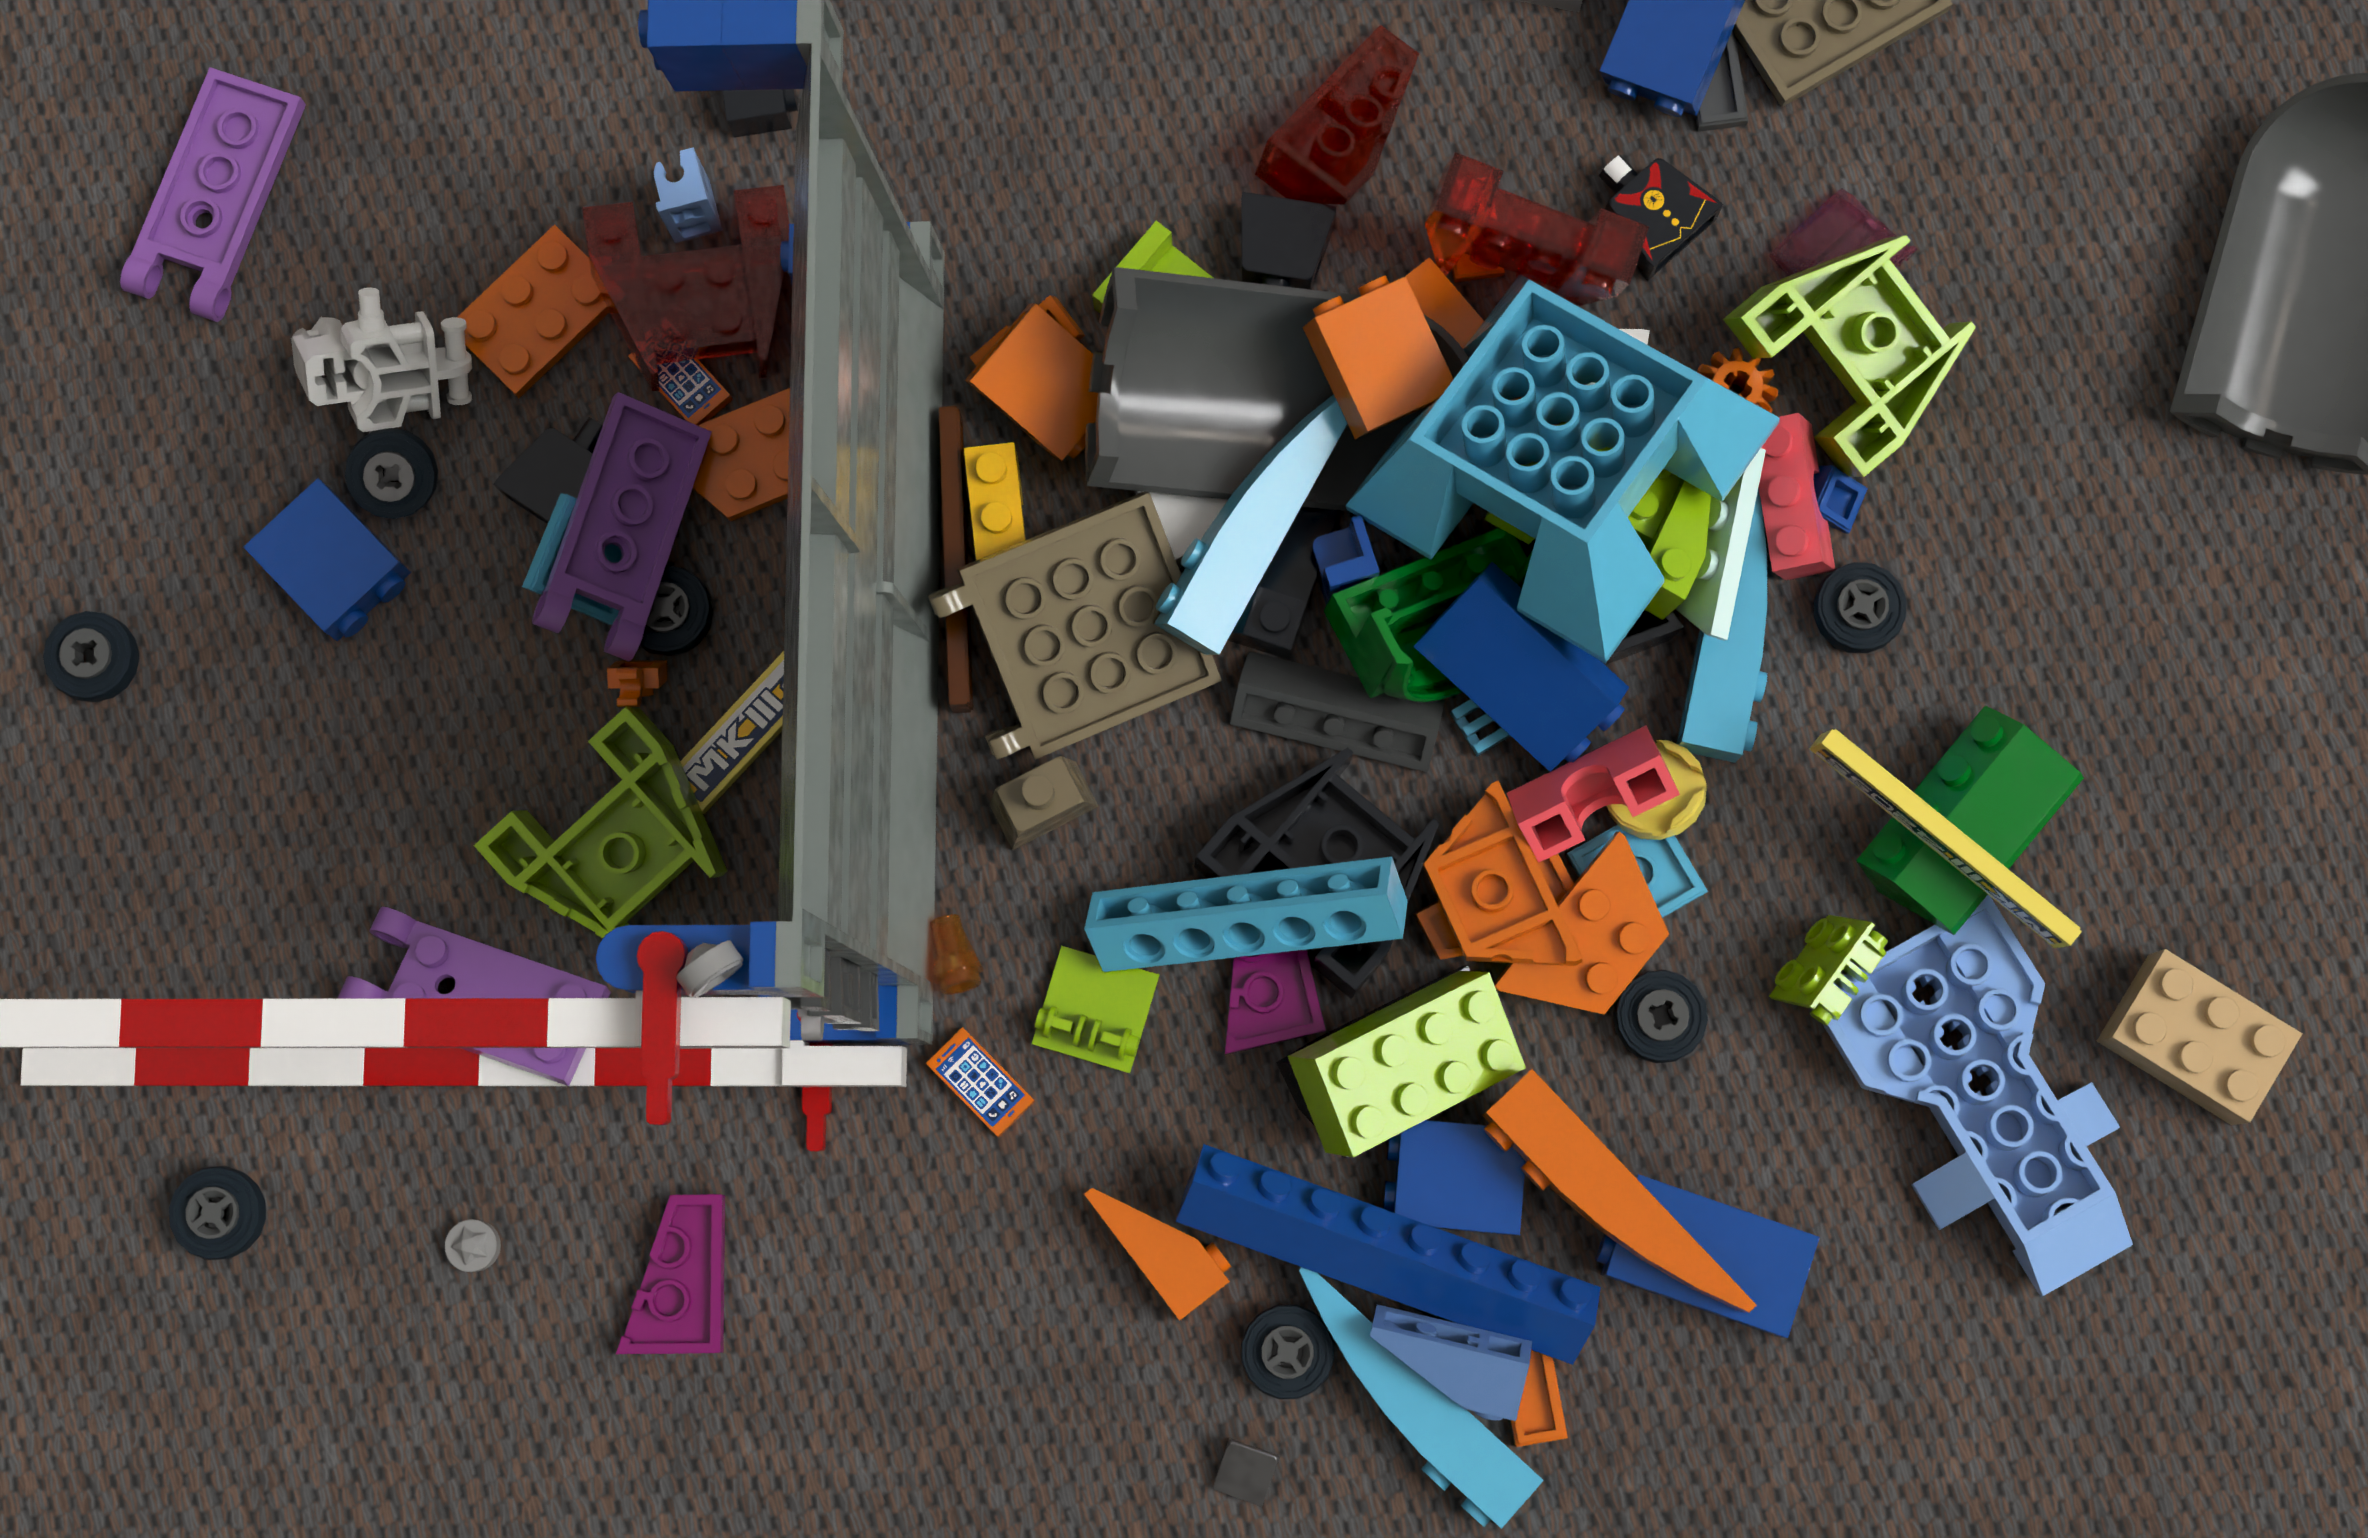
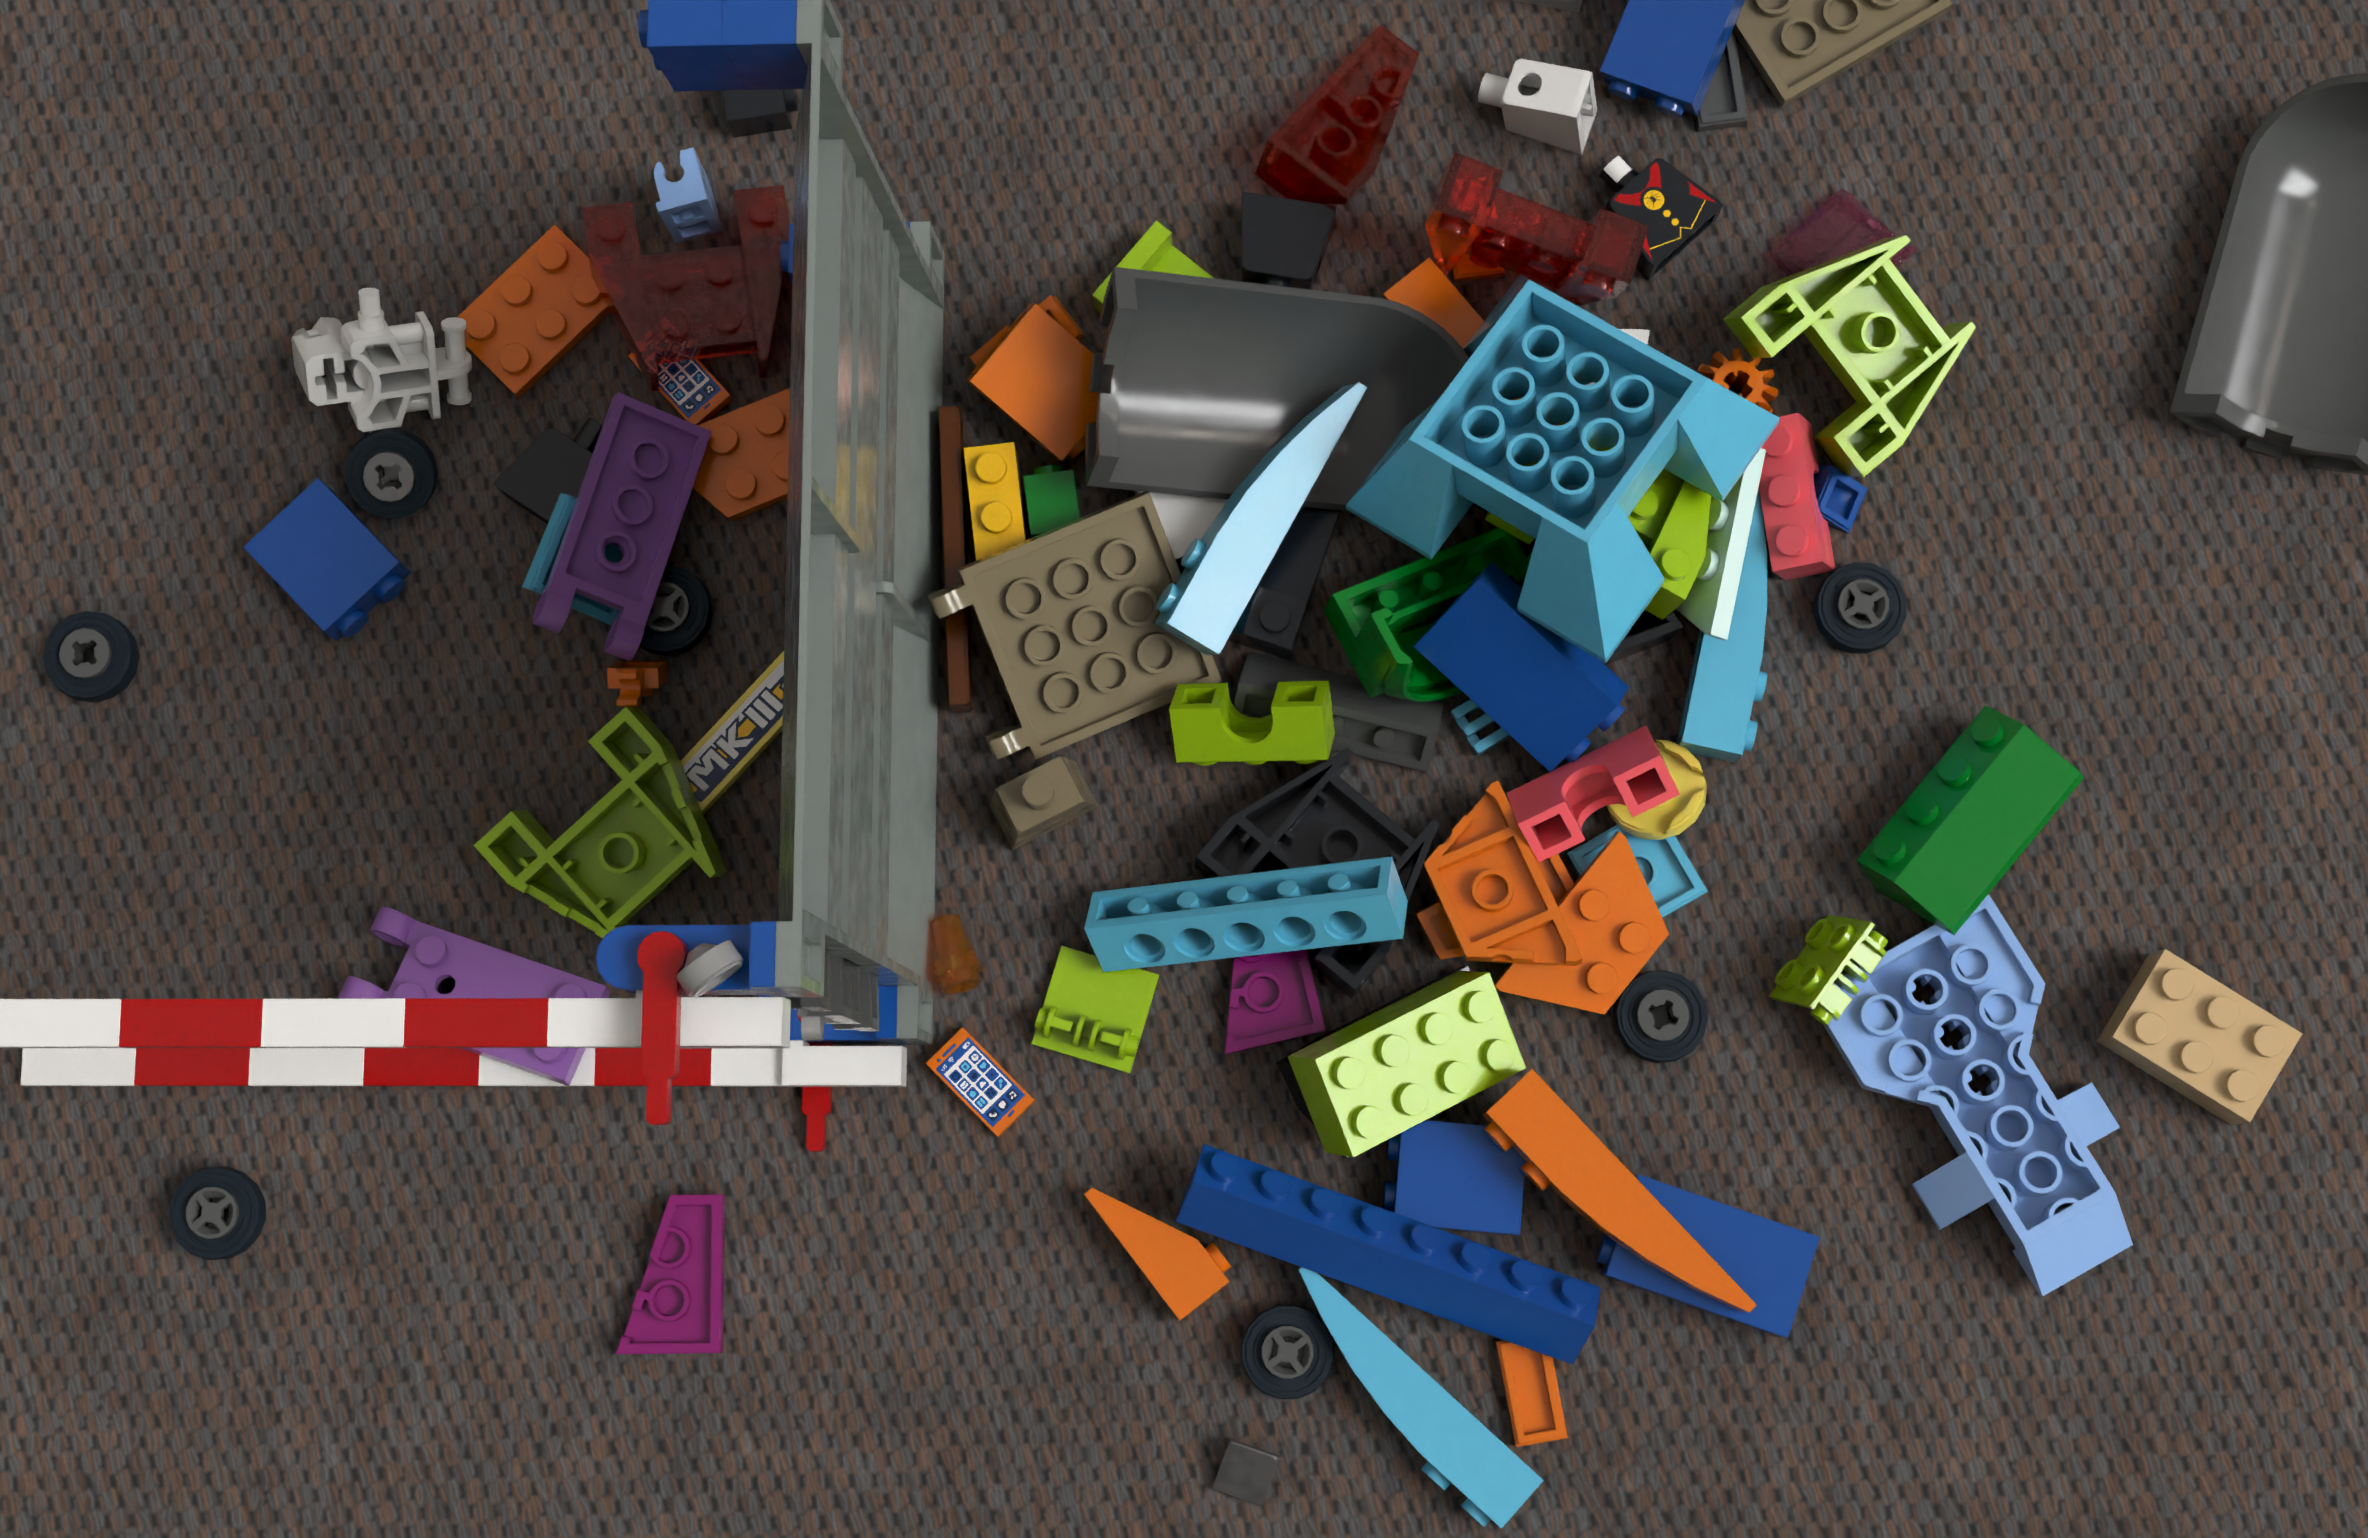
medium lavender hinge [120,67,306,322] -> none
light grey tile [445,1219,501,1272] -> none
orange brick [1302,275,1453,439] -> none
blue panel [1312,515,1380,605] -> none
medium blue slope [1370,1304,1532,1421] -> none
light yellow tile [1809,729,2082,948] -> none
none -> green brick [1023,465,1080,538]
none -> lime arch [1169,681,1335,766]
none -> white torso [1478,59,1597,155]

